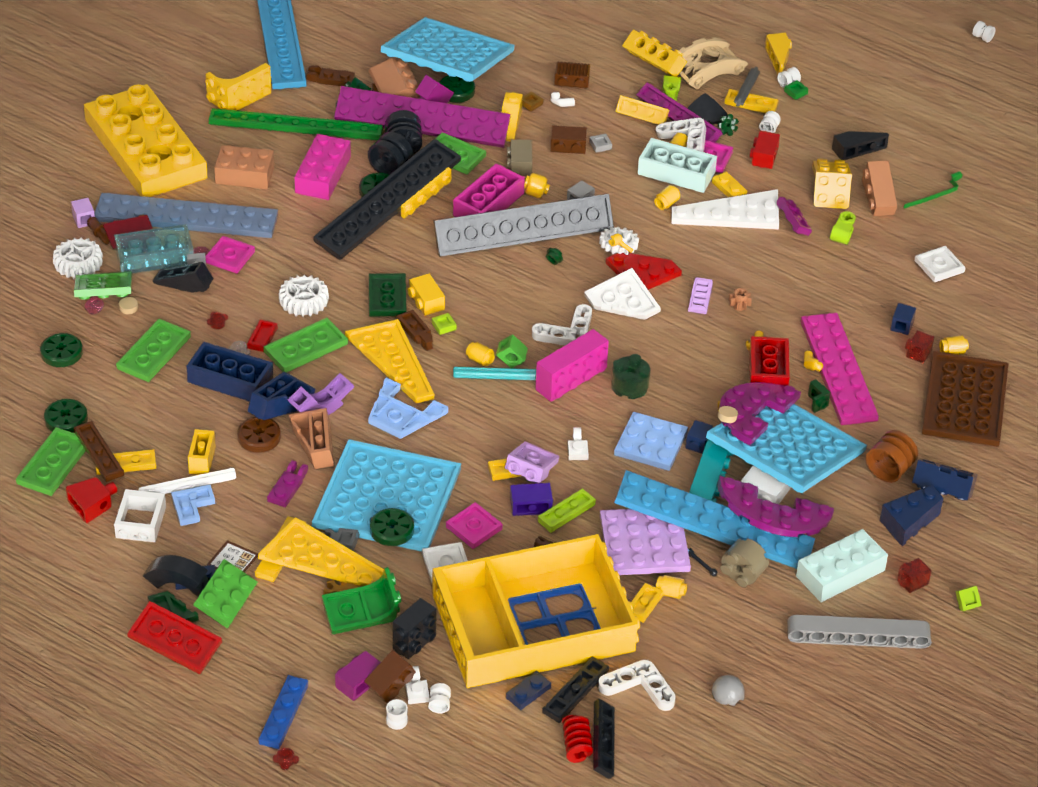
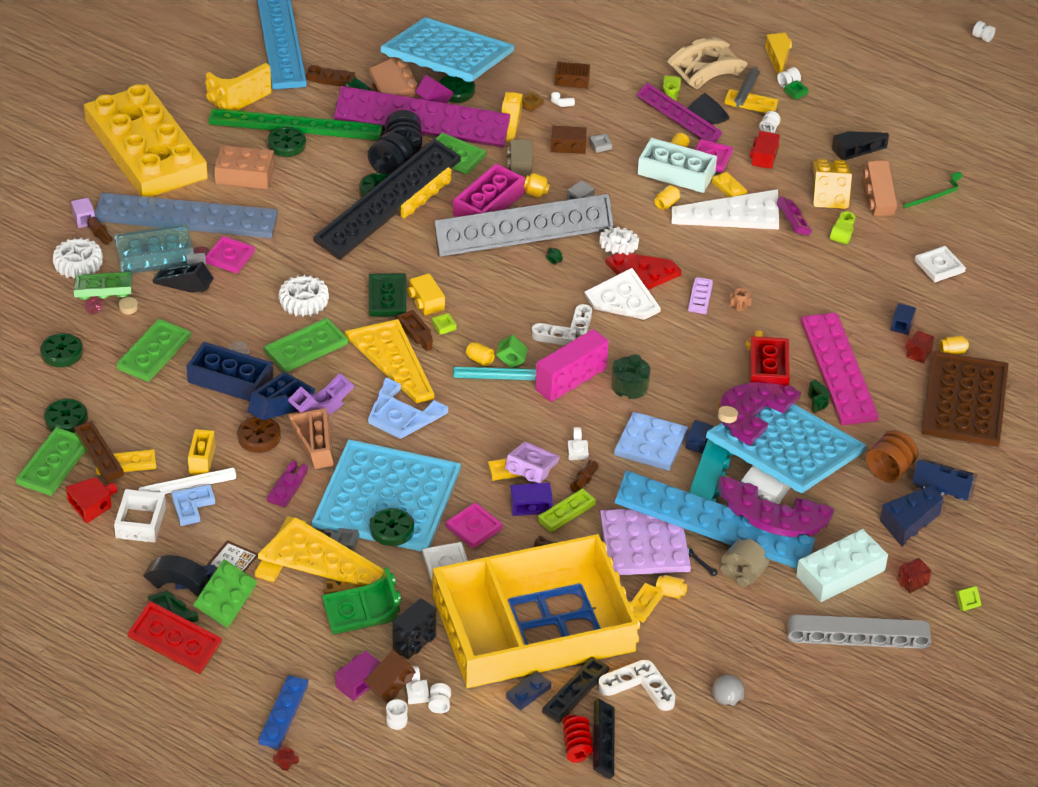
dark red piece [103,214,157,249] -> none
clear red plate [207,312,228,329] -> none
red tile [247,319,278,352] -> none
dark pink brick [295,134,351,200] -> none
yellow hand [608,233,633,253] -> none
yellow plate [615,95,670,125] -> none
yellow brick [622,29,687,77] -> none
white beam [656,118,706,152] -> none
dark green plant [718,114,739,136] -> none
yellow arm [804,351,823,372] -> none
none -> dark green wheel [267,127,306,157]
none -> reddish brown pin [570,460,599,493]

